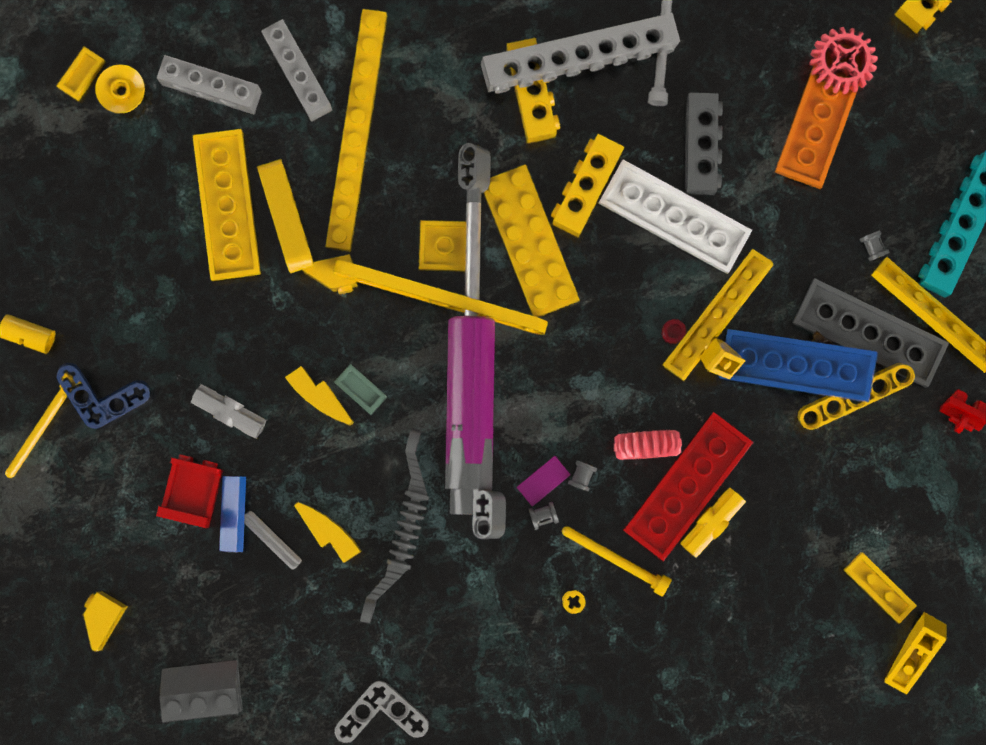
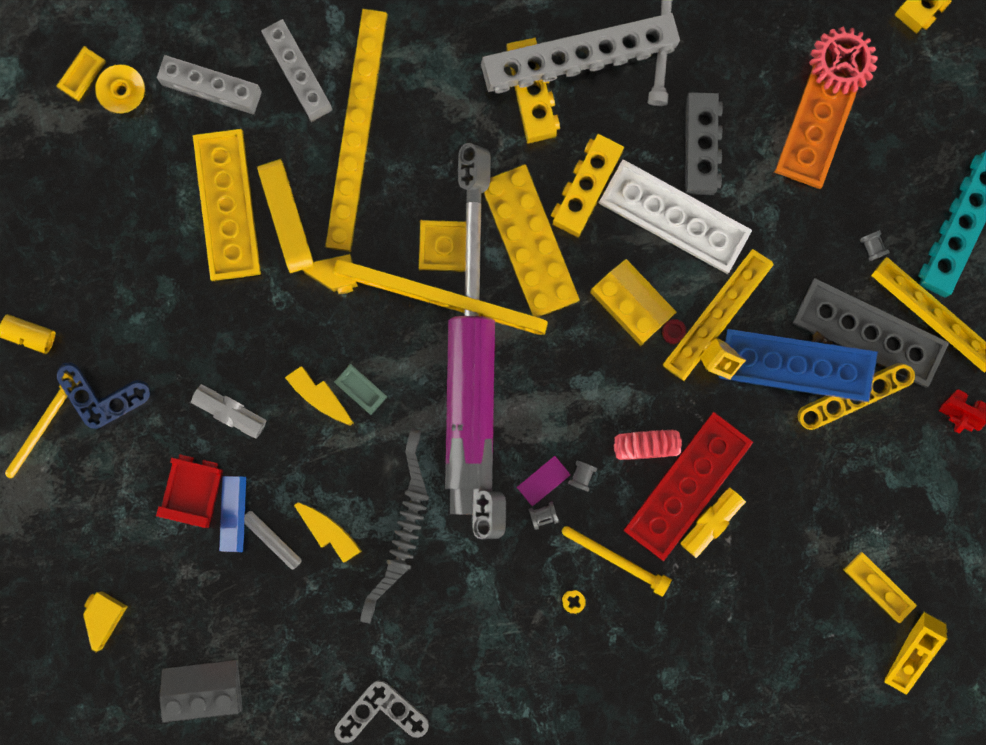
none -> yellow slope [590,259,677,346]

